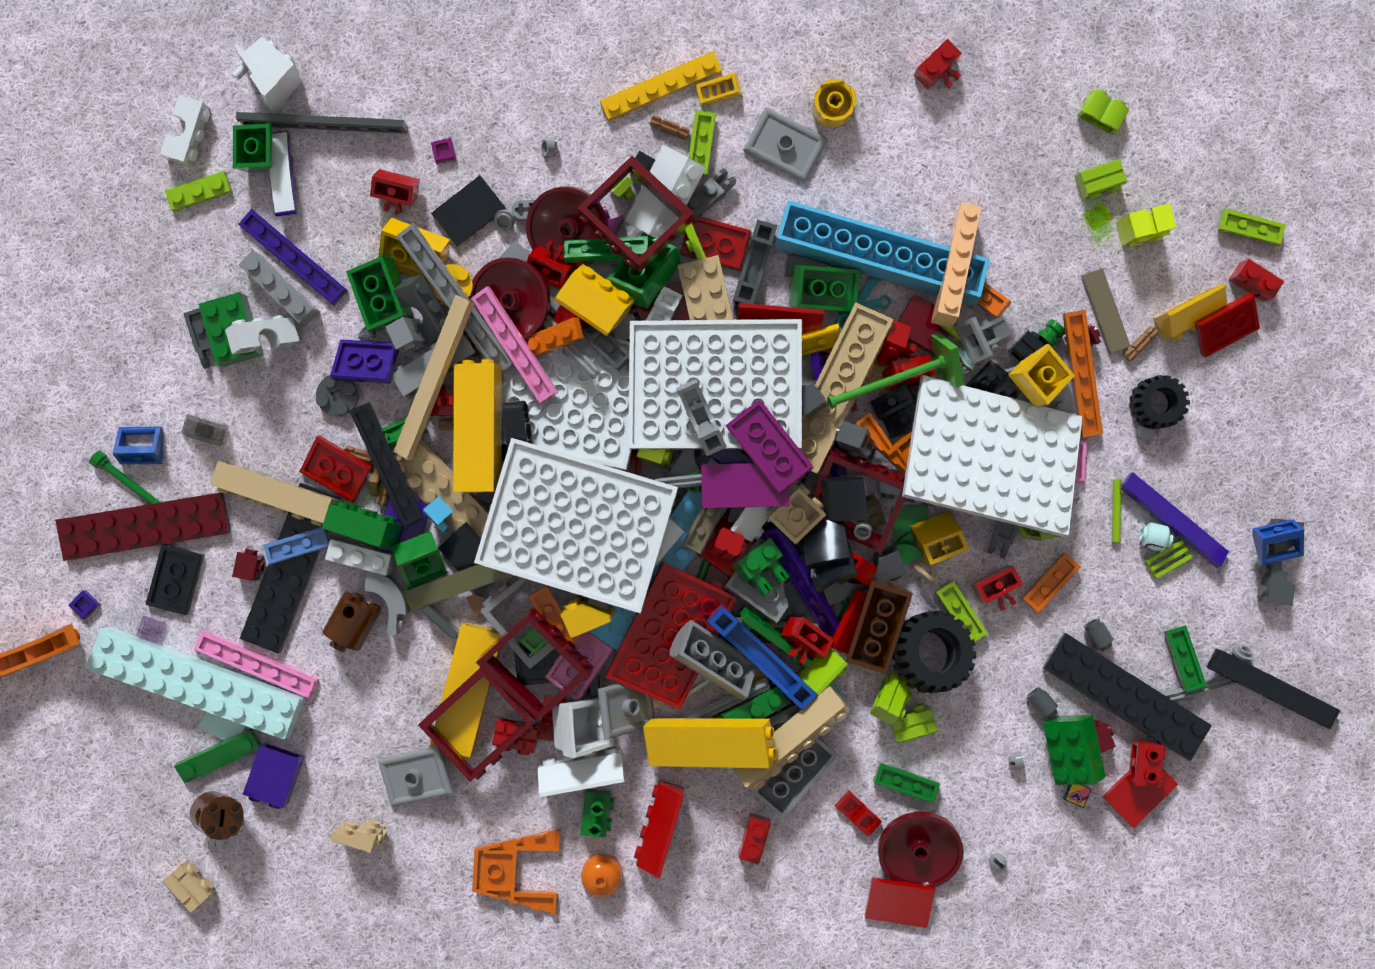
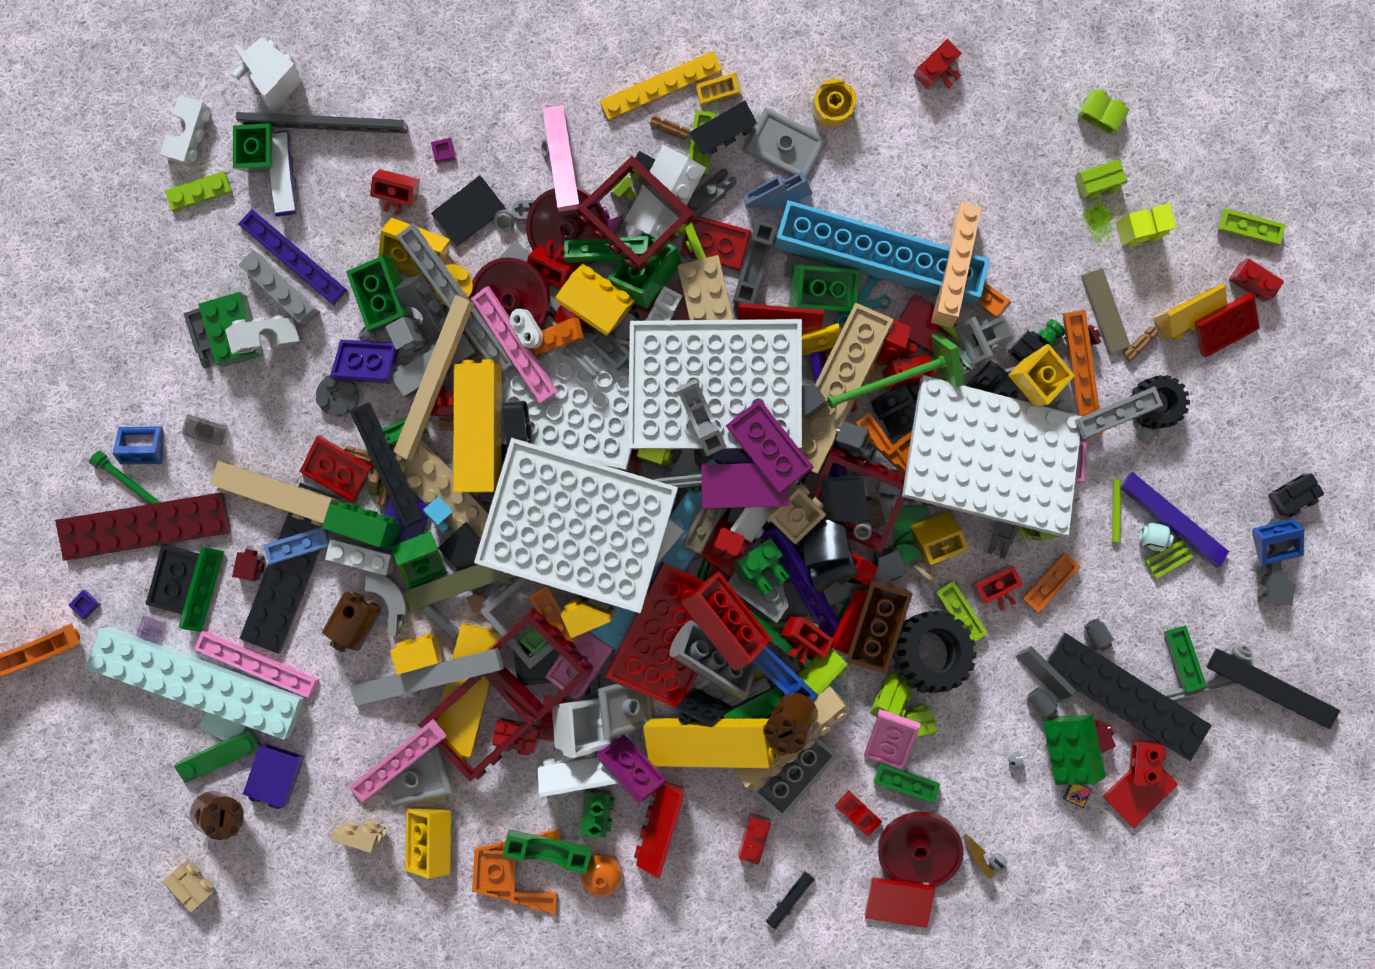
none -> green plate [179,546,225,632]
none -> bright pink tile [349,719,447,803]
none -> light grey tile [350,648,504,706]
none -> yellow slope [390,632,442,675]
none -> yellow slope [405,807,452,879]
none -> green arch [502,829,591,874]
none -> white plate [510,309,543,348]
none -> bright pink tile [543,105,579,212]
none -> magenta tile [596,735,667,804]
none -> black hinge [675,688,731,727]
none -> red slope [681,571,772,671]
none -> black wedge [689,100,757,157]
none -> sand blue slope [743,172,813,208]
none -> reddish brown cylinder [763,693,818,755]
none -> black pin [766,871,815,930]
none -> bright pink tile [864,709,921,771]
none -> pearl gold slope [963,834,996,879]
none -> dark grey tile [1016,646,1076,700]
none -> light grey tile [1075,387,1163,439]
none -> black brick [1268,473,1324,517]

